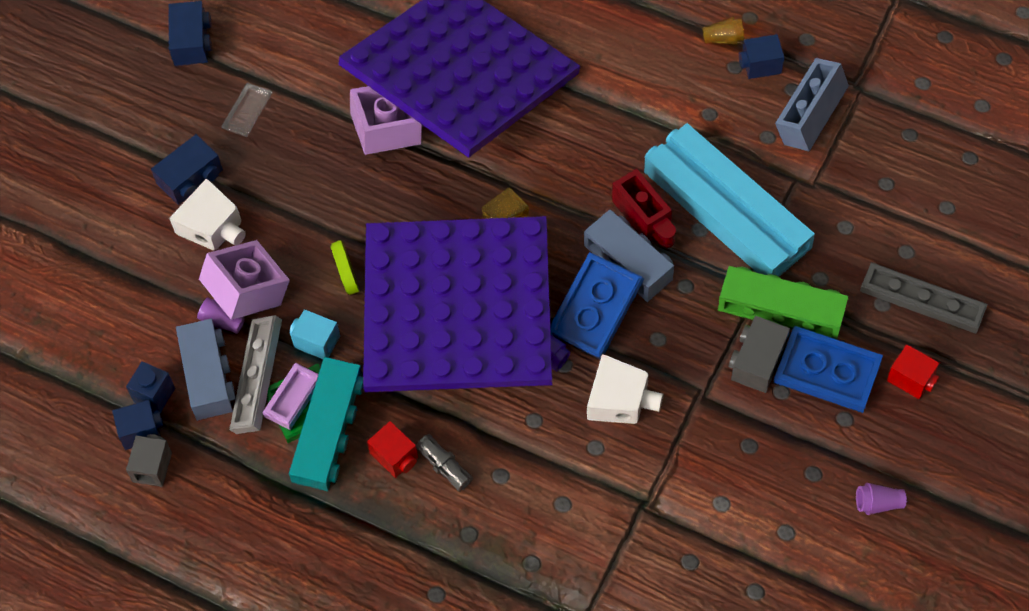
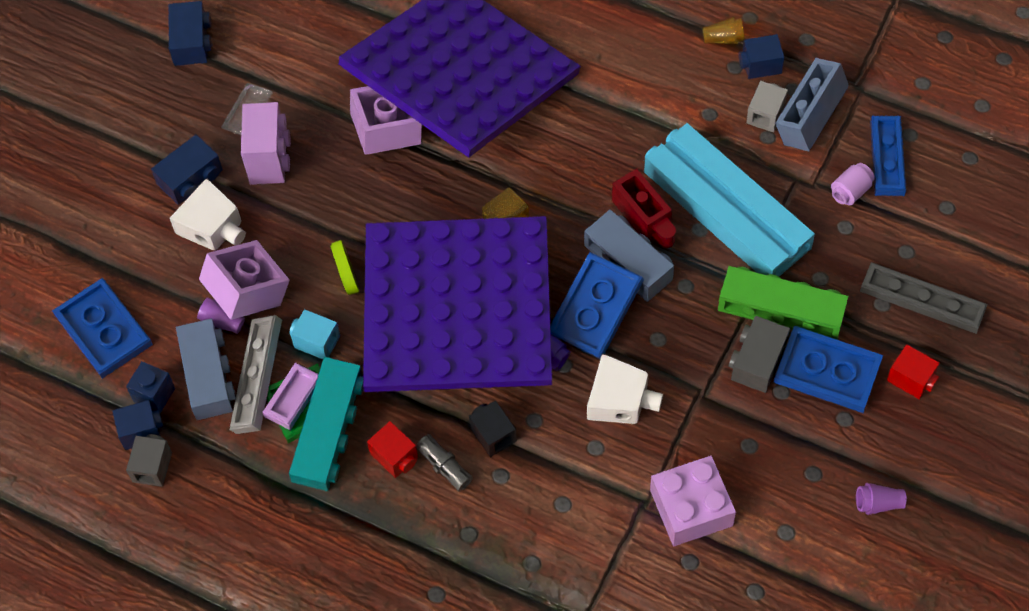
none -> blue tile [52,278,153,379]
none -> lavender brick [241,102,291,185]
none -> black brick [469,400,517,457]
none -> lavender brick [650,456,736,547]
none -> light grey brick [746,81,788,133]
none -> lavender brick [831,163,875,205]
none -> blue tile [870,116,906,196]

